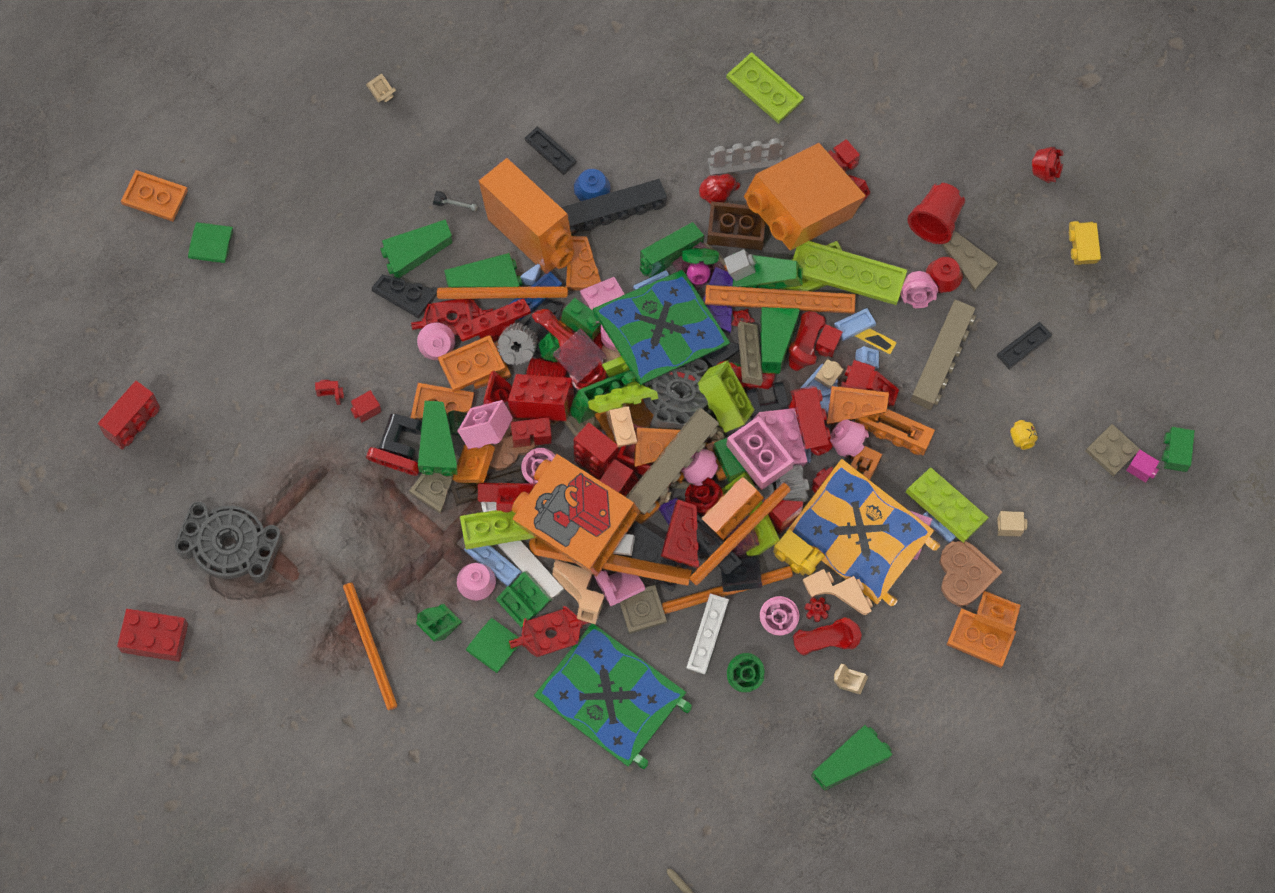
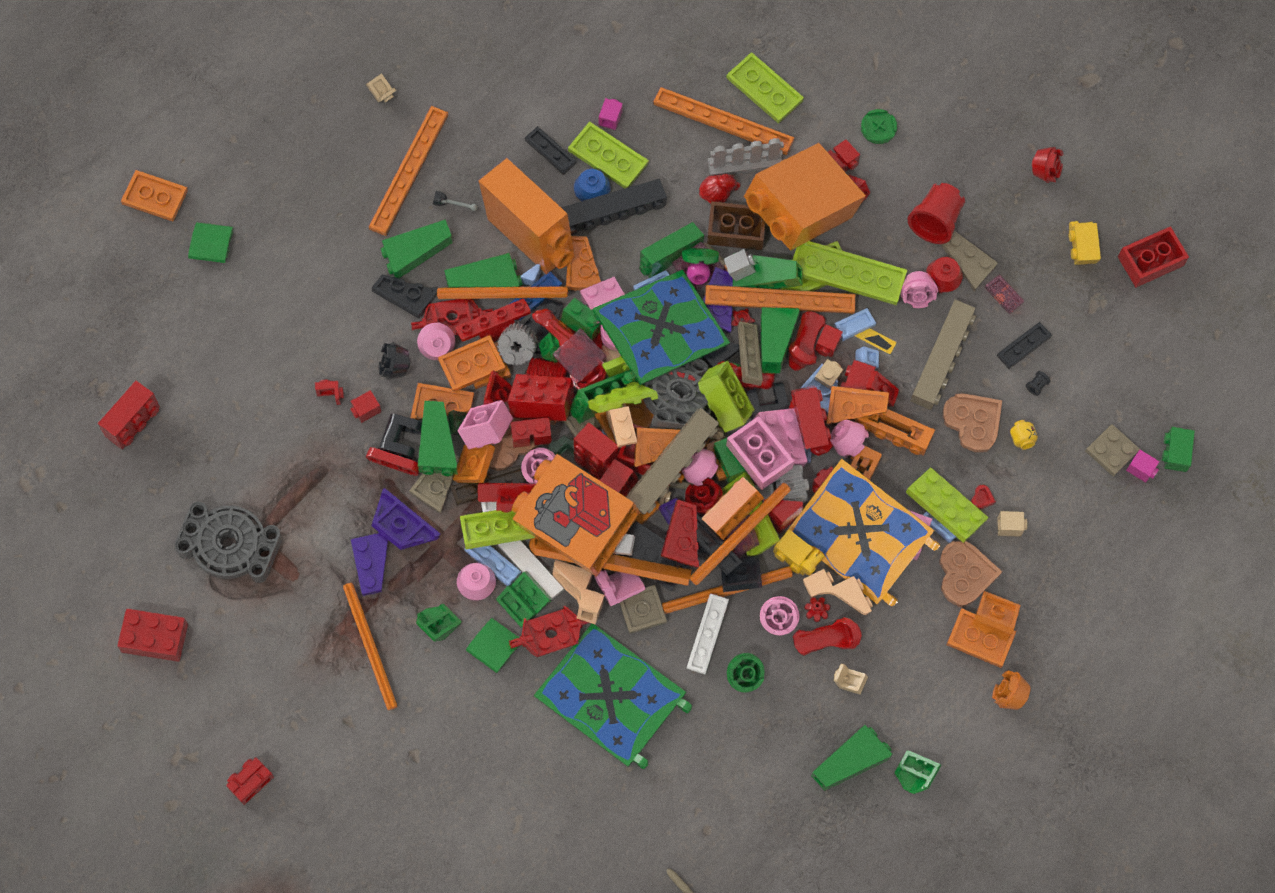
none -> red brick [226,757,274,805]
none -> dark purple wing [351,533,388,596]
none -> orange tile [369,106,448,236]
none -> dark purple wing [371,488,440,550]
none -> black cone [378,342,411,380]
none -> clear green bracket [548,435,574,455]
none -> lime plate [568,121,649,189]
none -> dark pink brick [599,98,623,130]
none -> orange tile [653,87,794,155]
none -> green tile [861,109,897,144]
none -> green slope [894,750,941,794]
none -> nougat plate [942,394,1002,452]
none -> red tile [971,485,996,510]
none -> clear pink tile [985,274,1024,314]
none -> orange cone [992,670,1030,710]
none -> black bush [1026,371,1051,396]
none -> red brick [1118,226,1189,287]

